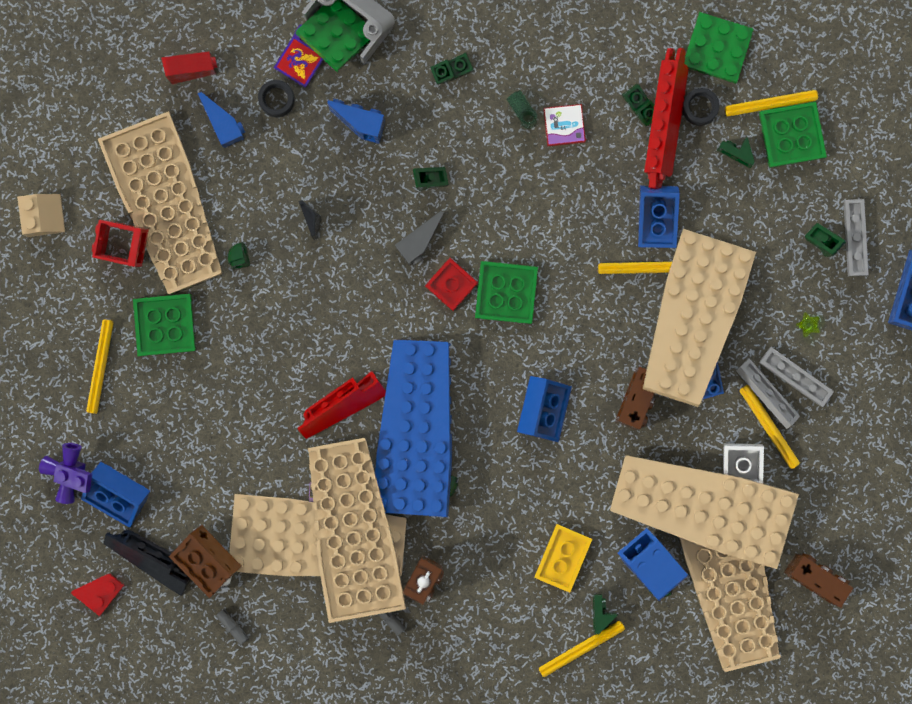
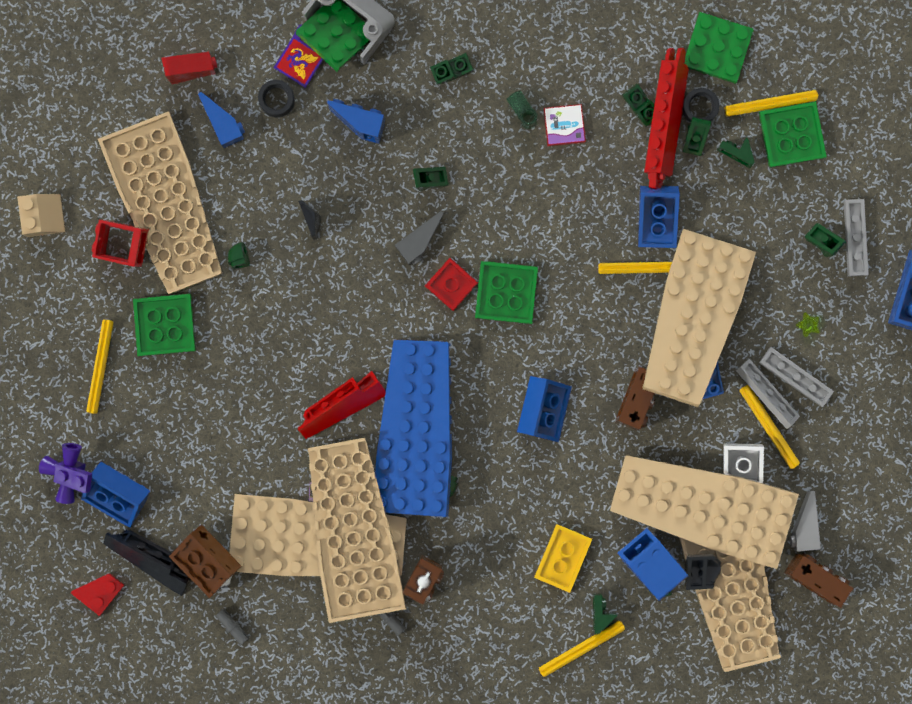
none -> dark green slope [682,117,711,156]
none -> black slope [684,554,721,590]
none -> light grey slope [790,491,821,551]

